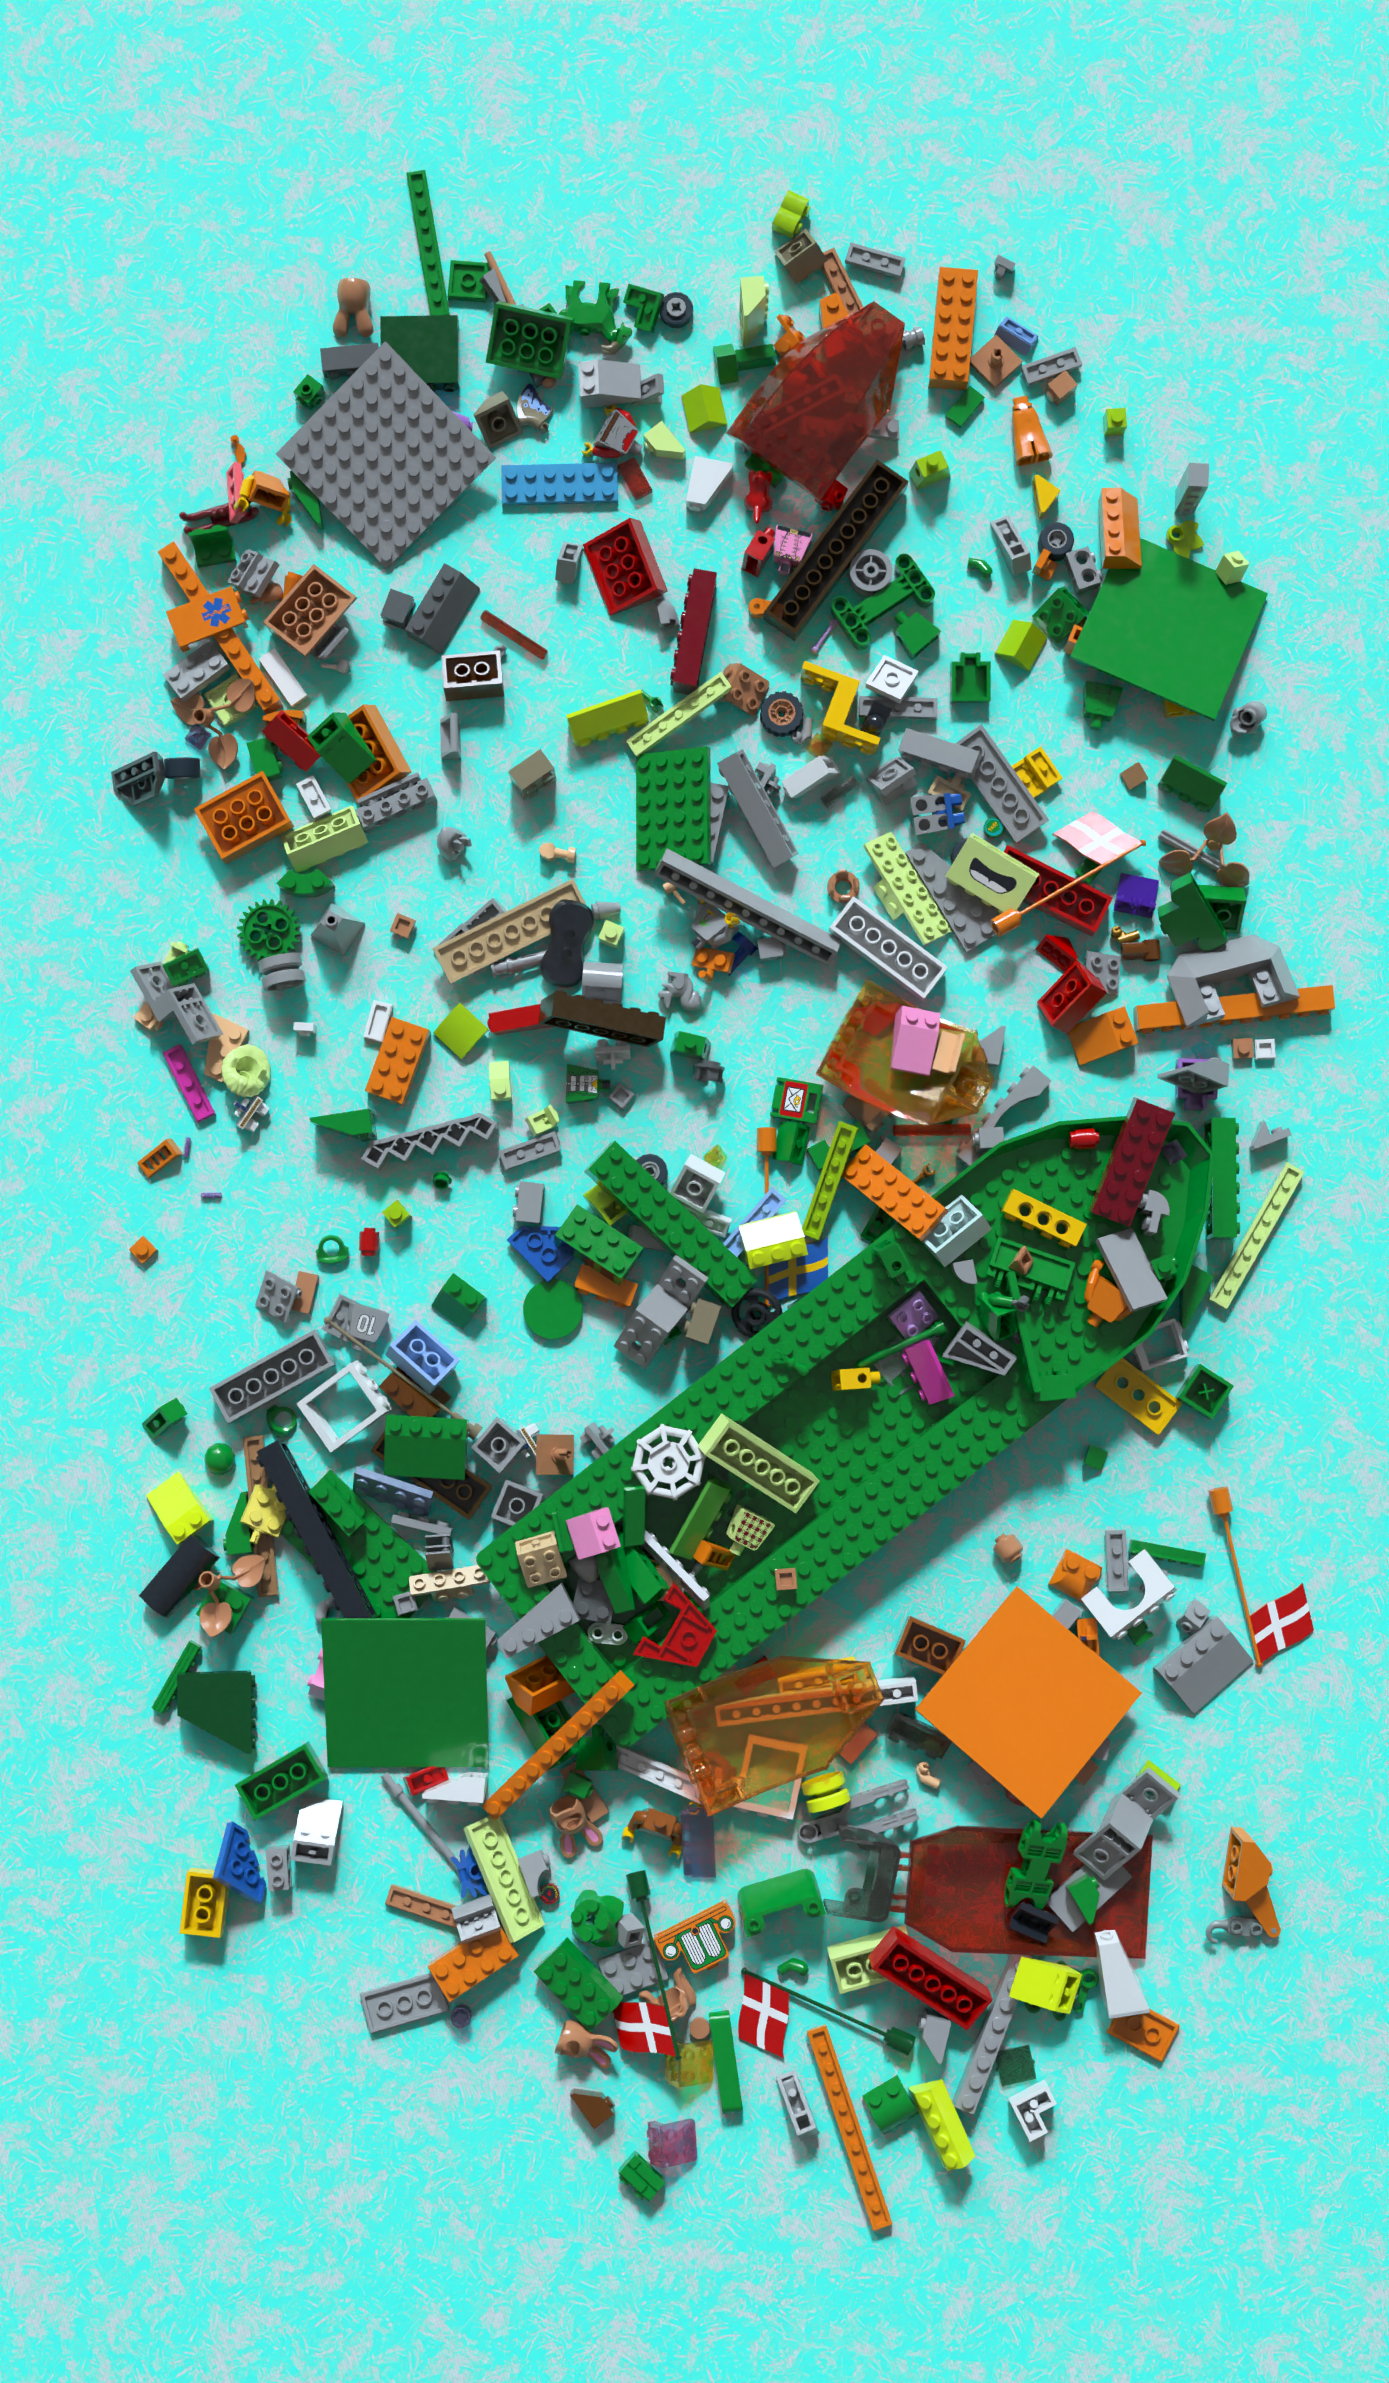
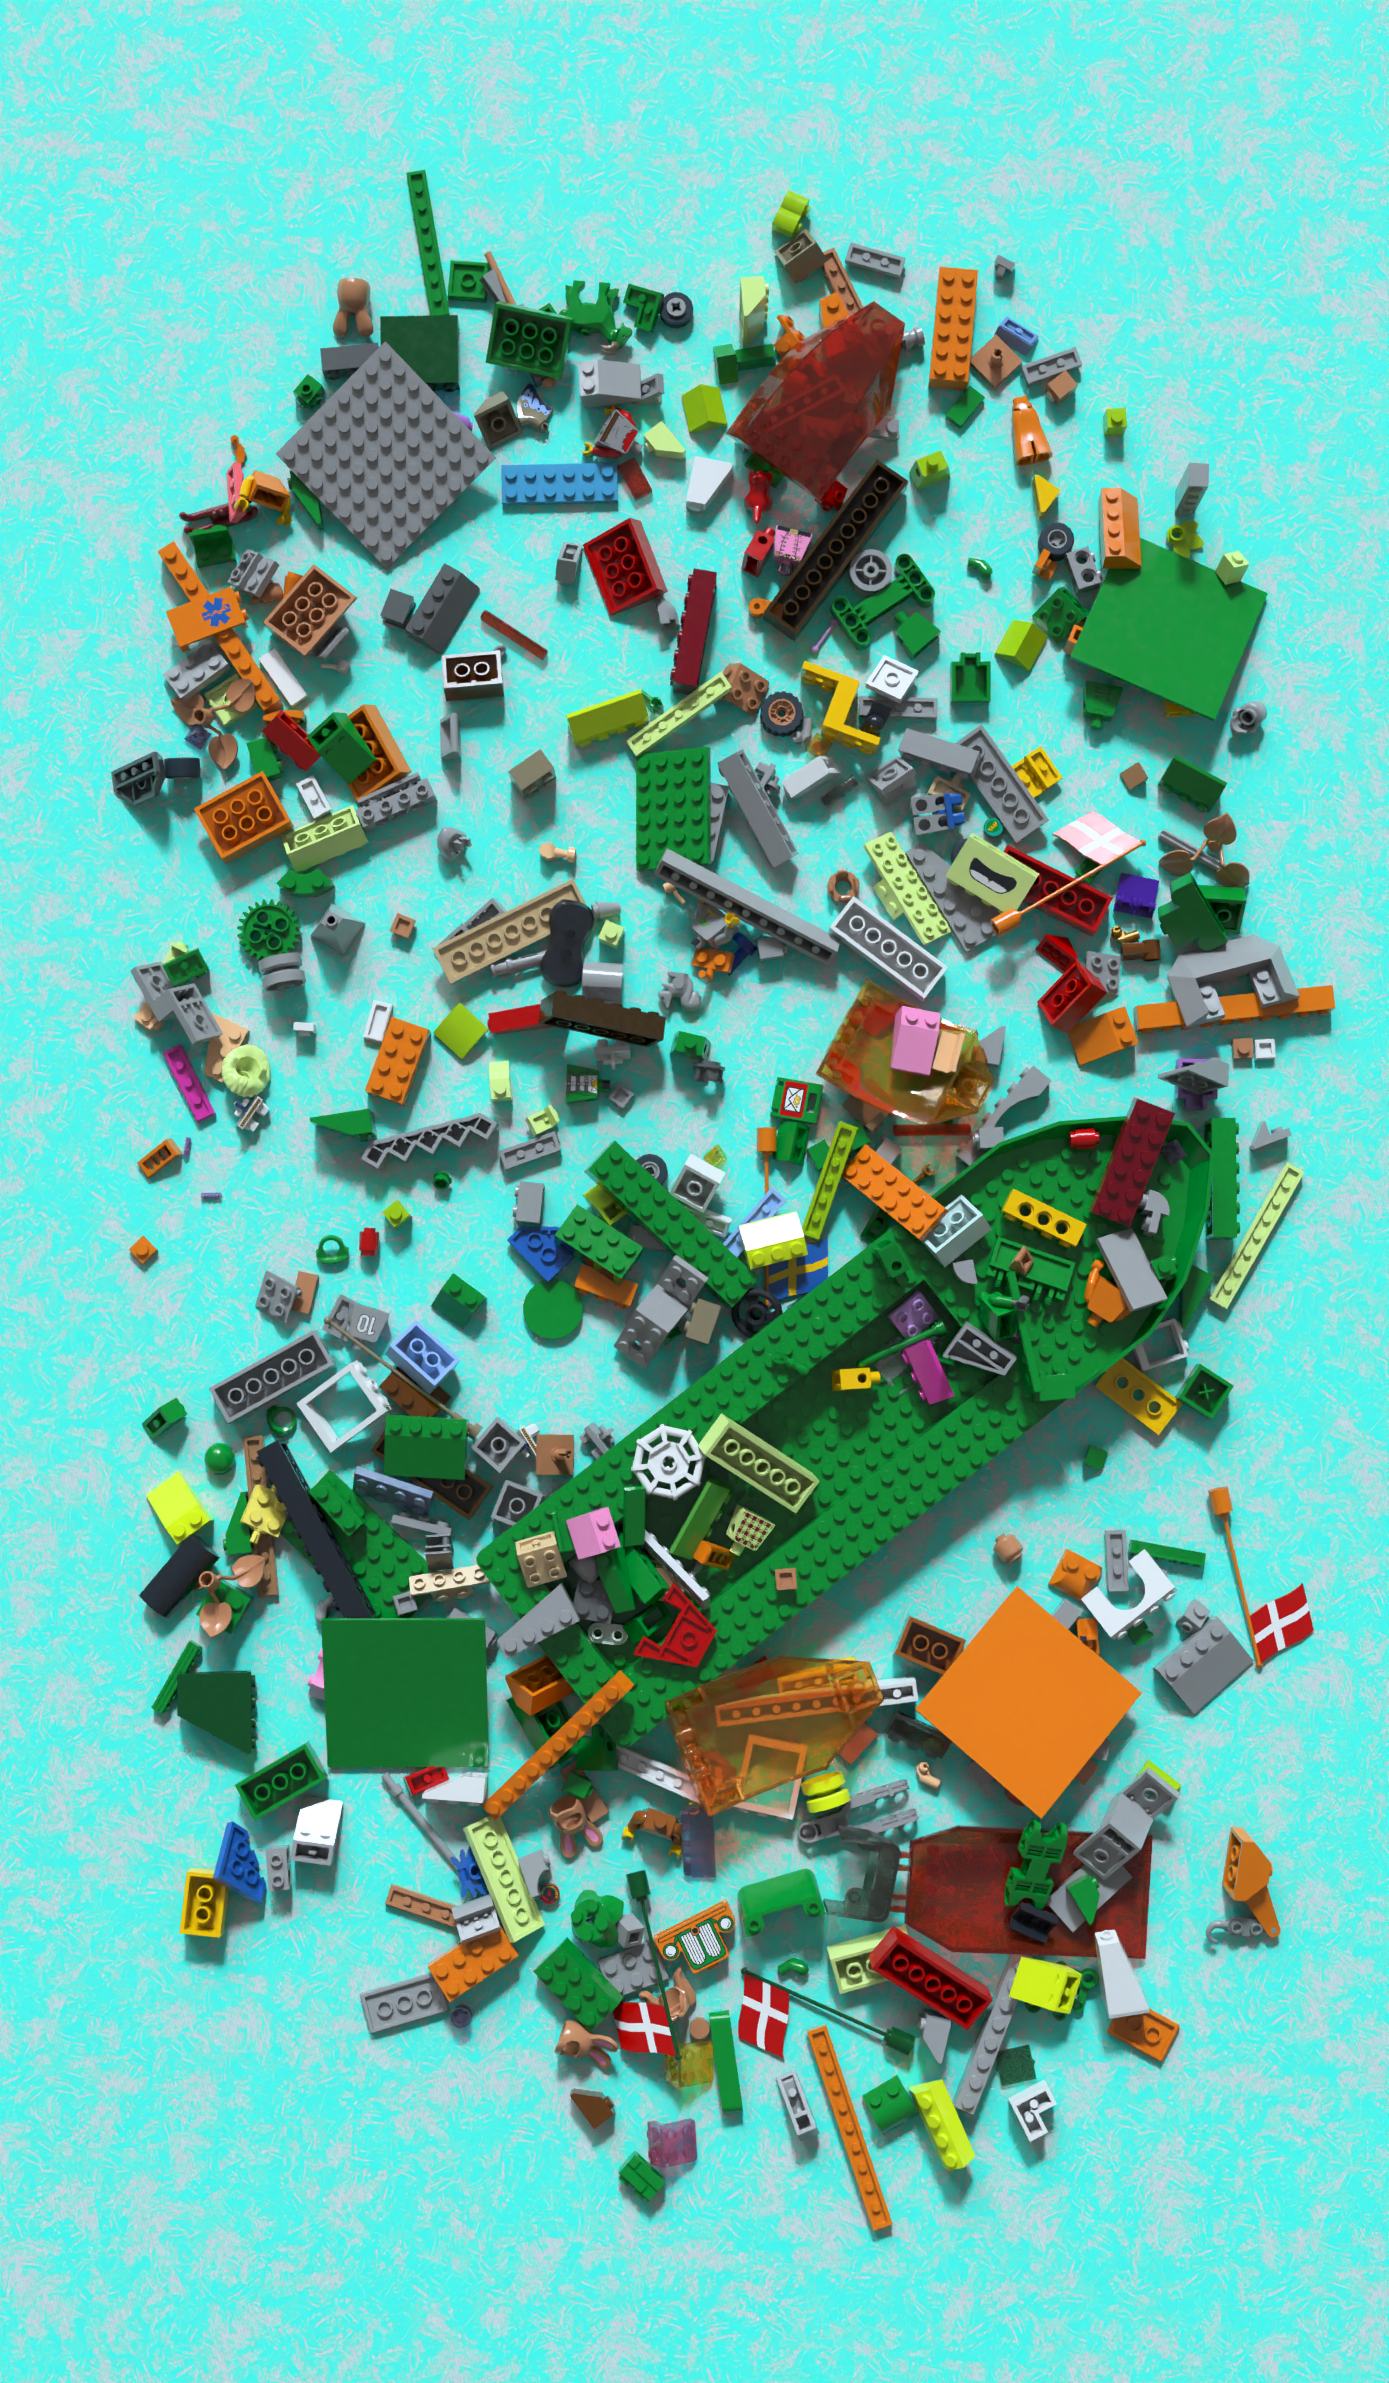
light grey slope [990,516,1032,576] -> none

